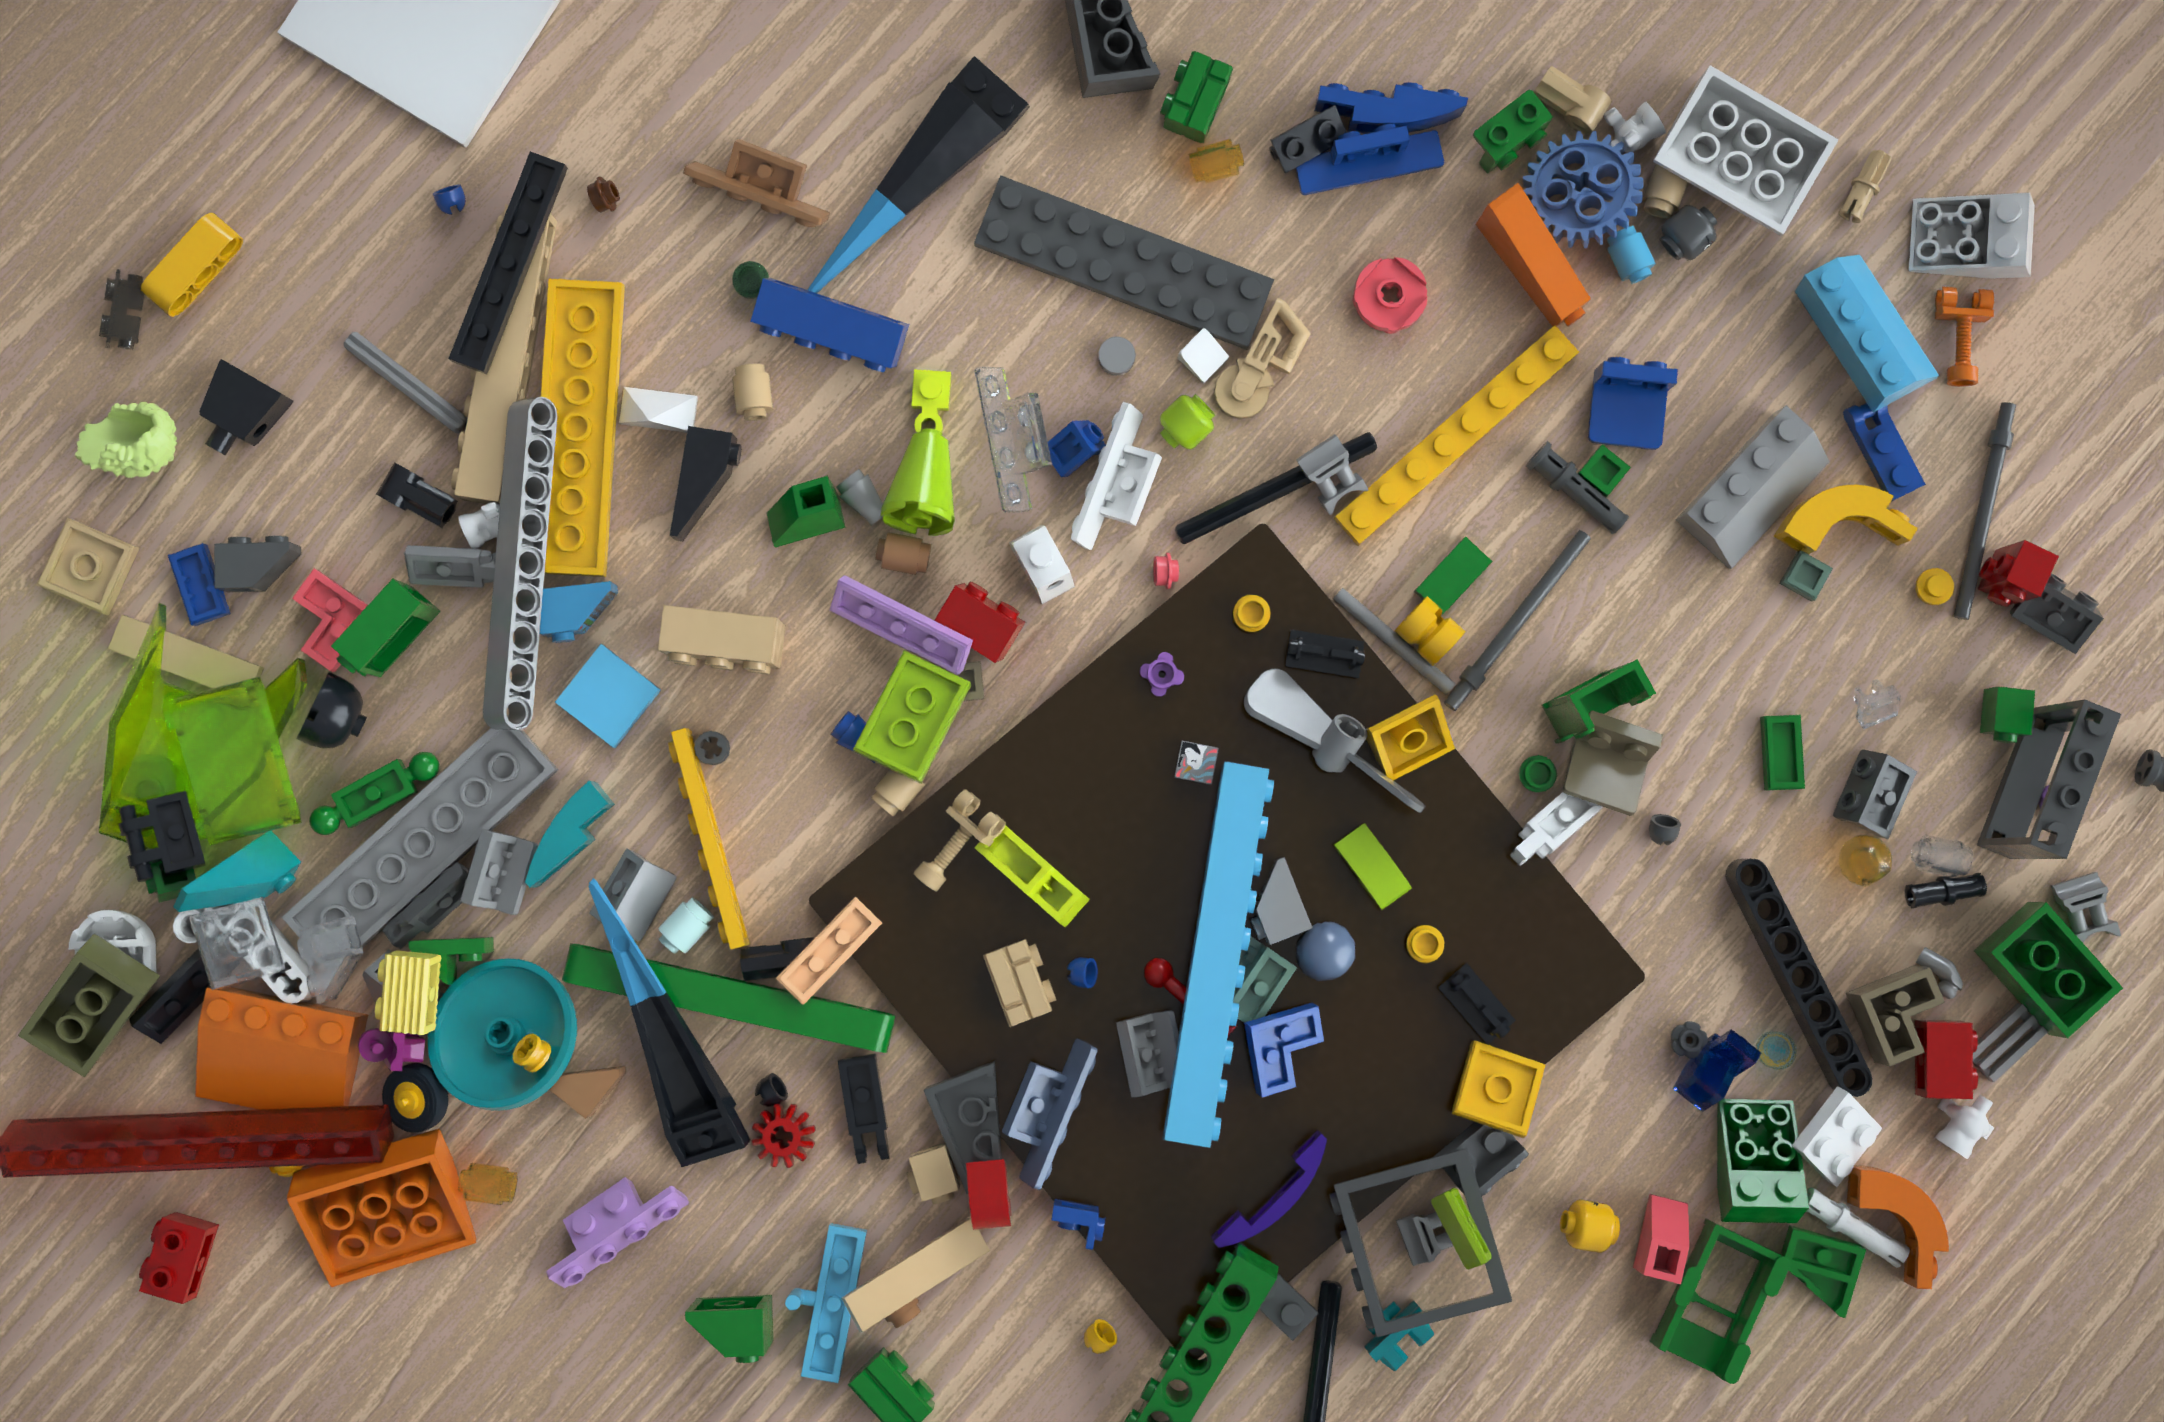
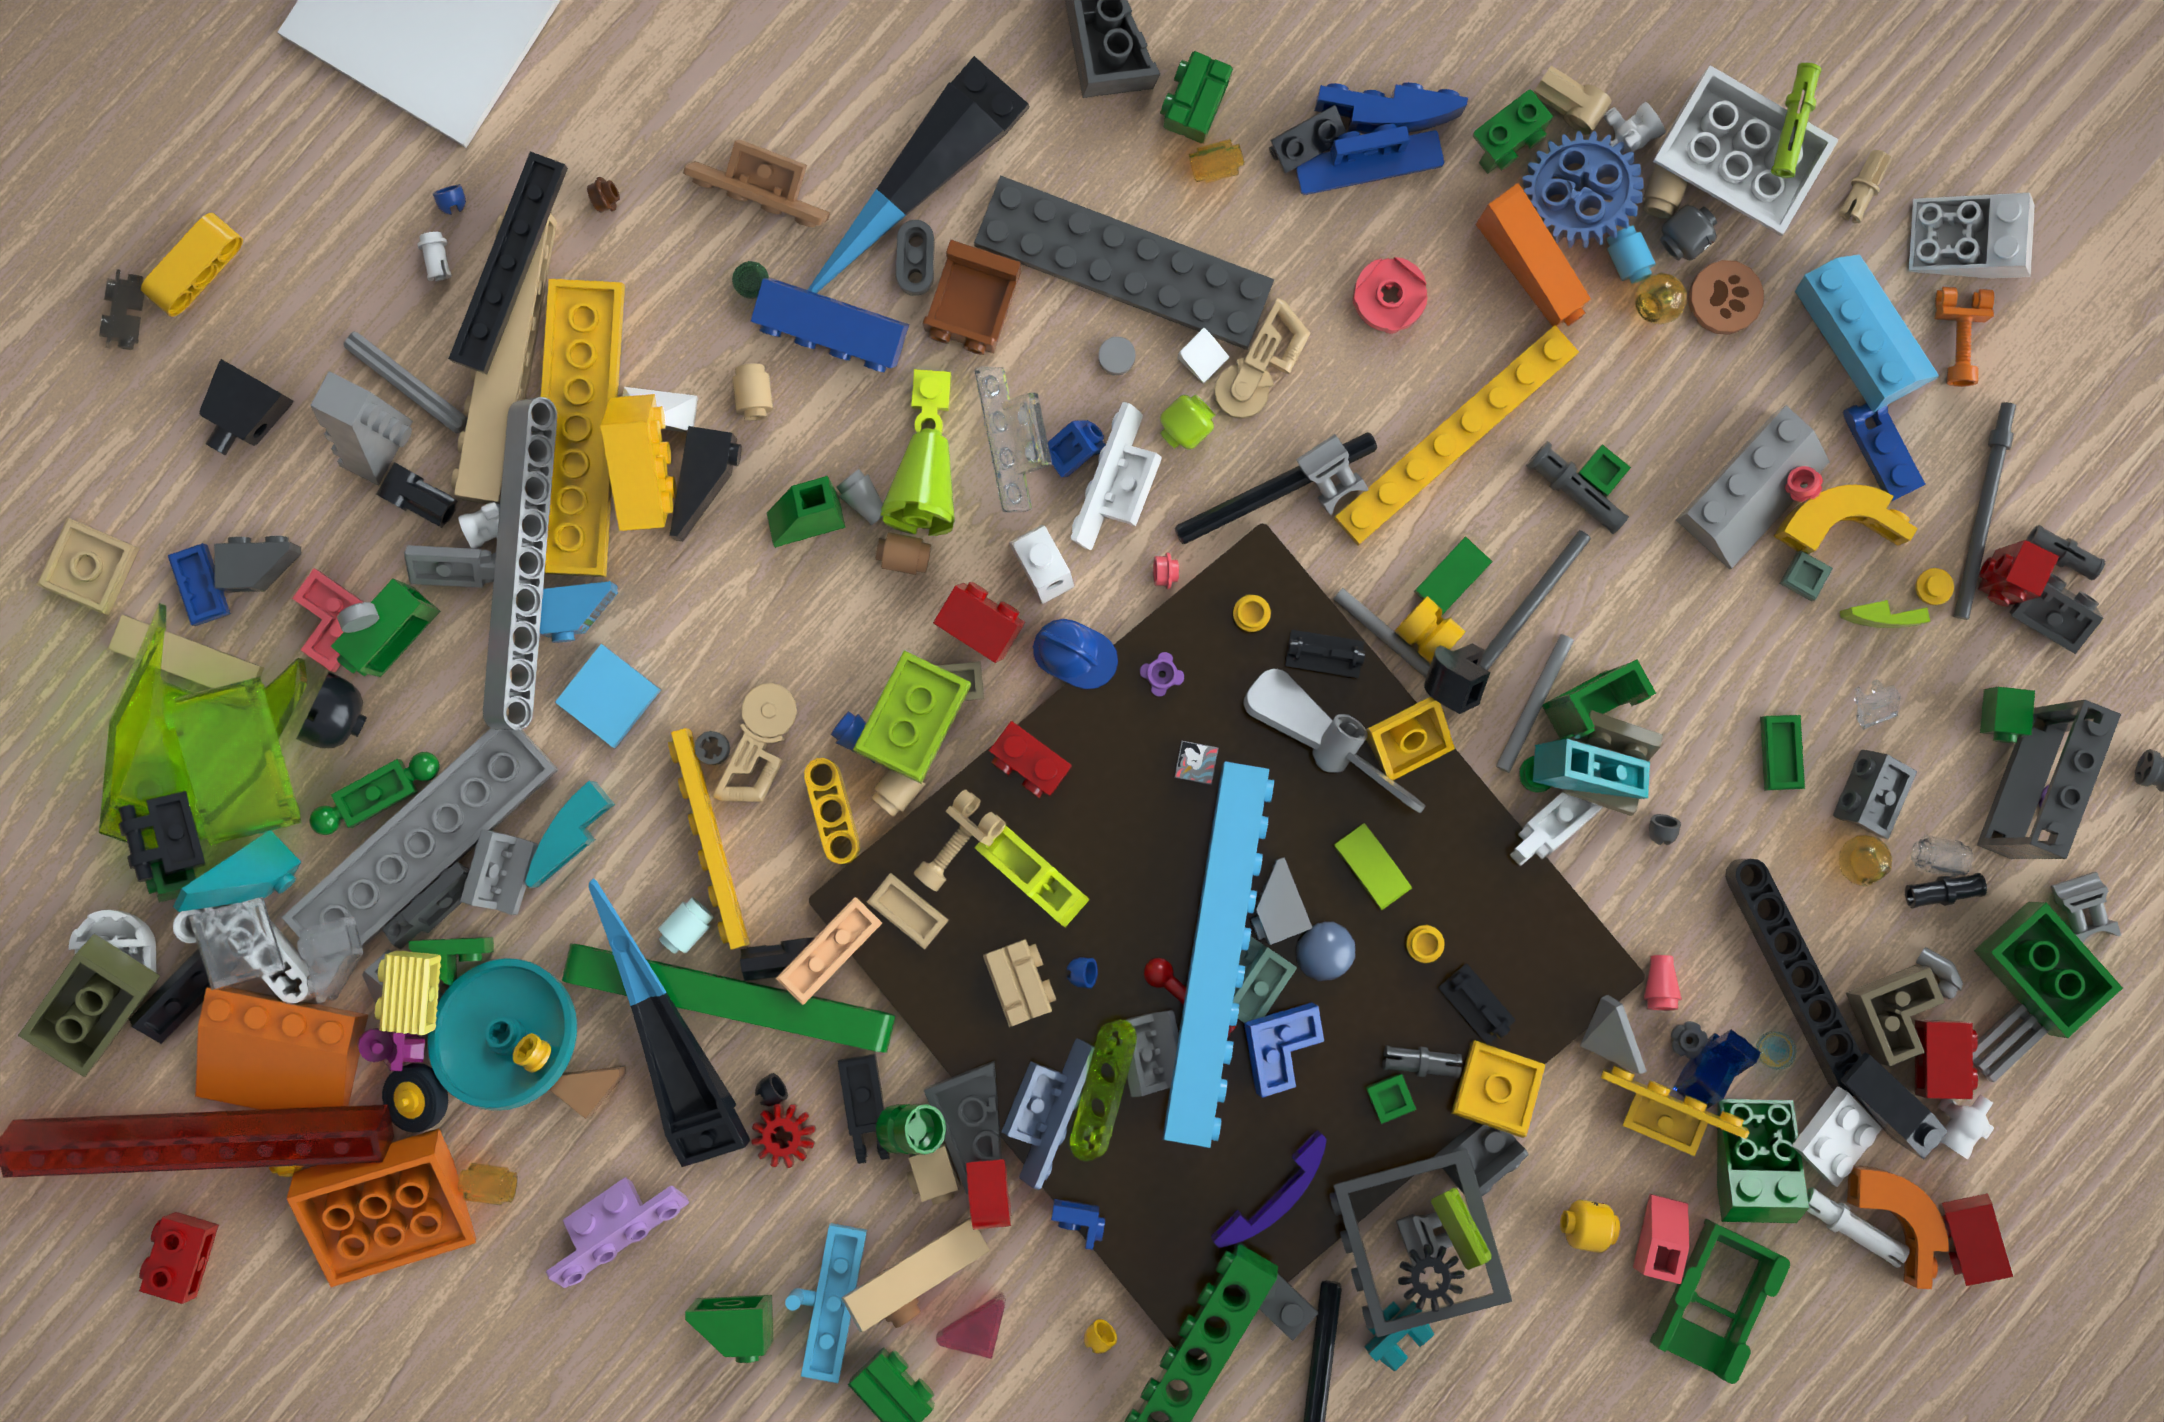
yellowish green piece [75,402,177,478] -> none
light grey panel [589,848,676,941] -> none
tan brick [658,605,786,674] -> none
lavender tile [830,575,973,676] -> none
blue bracket [1588,357,1678,450] -> none
green wing [1780,1225,1866,1318] -> none
none -> light grey wedge [310,371,413,486]
none -> light grey tile [337,602,379,633]
none -> white pin [417,232,452,281]
none -> yellow brick [600,394,677,531]
none -> tan piece [713,683,797,802]
none -> yellow beam [804,758,861,864]
none -> tan tile [867,873,949,949]
none -> green wheel [876,1104,946,1155]
none -> dark grey plate [896,220,935,296]
none -> dark orange panel [922,239,1021,355]
none -> clear pink slope [936,1293,1006,1359]
none -> red brick [989,721,1072,798]
none -> blue piece [1033,619,1118,689]
none -> clear neon green beam [1070,1019,1137,1161]
none -> green plate [1365,1073,1417,1124]
none -> dark grey pin [1383,1045,1462,1078]
none -> black gear [1398,1244,1465,1312]
none -> black brick [1424,643,1490,714]
none -> light grey bar [1496,634,1574,773]
none -> teal slope [1533,739,1650,799]
none -> light grey slope [1580,995,1647,1074]
none -> yellow bracket [1600,1065,1749,1156]
none -> clear yellow piece [1635,272,1687,325]
none -> coral cone [1644,955,1682,1011]
none -> nougat tile [1688,260,1764,335]
none -> lime pin [1771,62,1822,178]
none -> coral plate [1785,466,1823,502]
none -> lime slope [1839,600,1931,628]
none -> black slope [1840,1052,1948,1160]
none -> red brick [1942,1193,2013,1286]
none -> dark grey pin [2026,525,2106,581]

